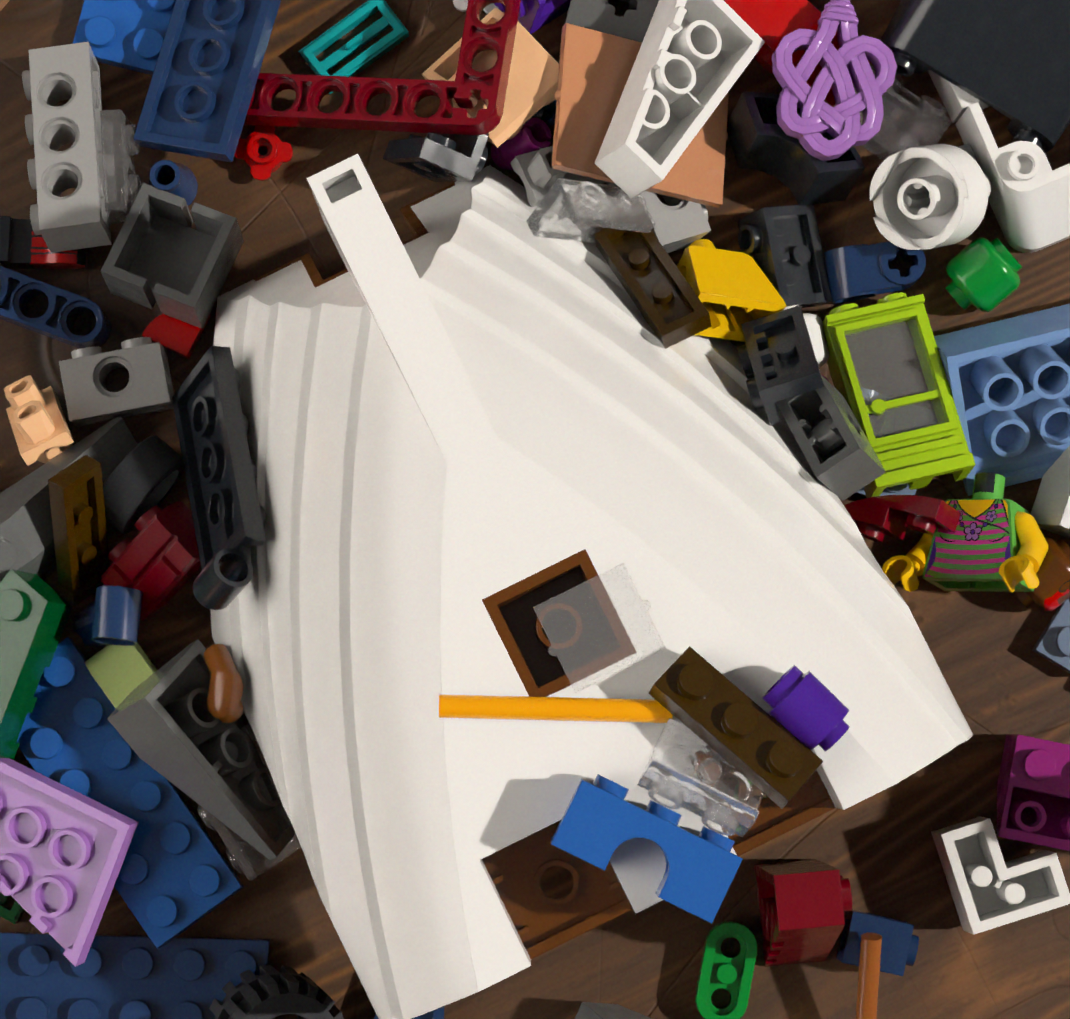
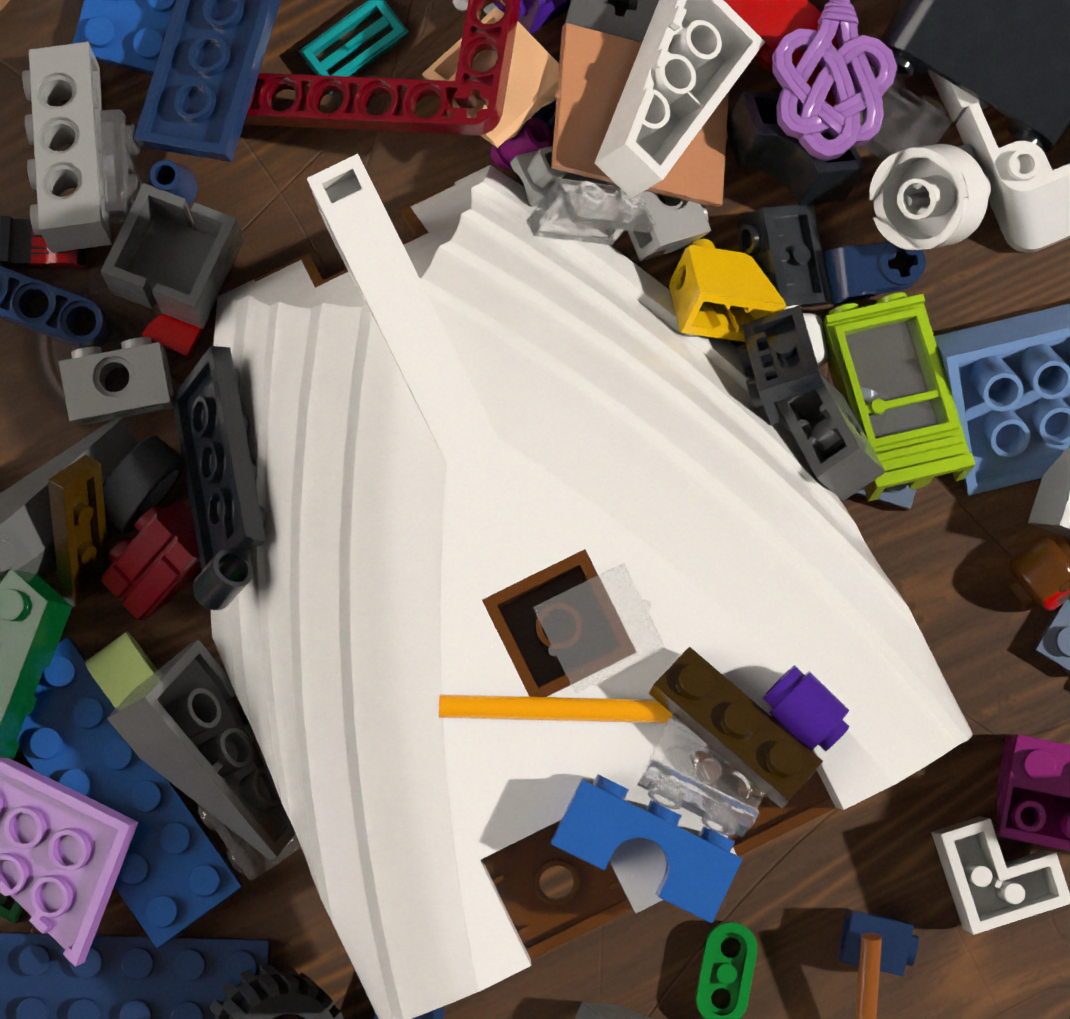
light nougat hips [4,375,73,466] -> none
dark blue piece [73,586,143,648] -> none
dark orange arm [203,644,244,723] -> none
red plate [234,125,293,181] -> none
black bracket [383,133,489,182] -> none
dark brown plate [593,212,711,349] -> none
dark red wedge [754,859,852,967] -> none
dark red slope [844,495,961,543] -> none
torso [882,472,1048,592] -> none
green head [945,237,1023,312] -> none

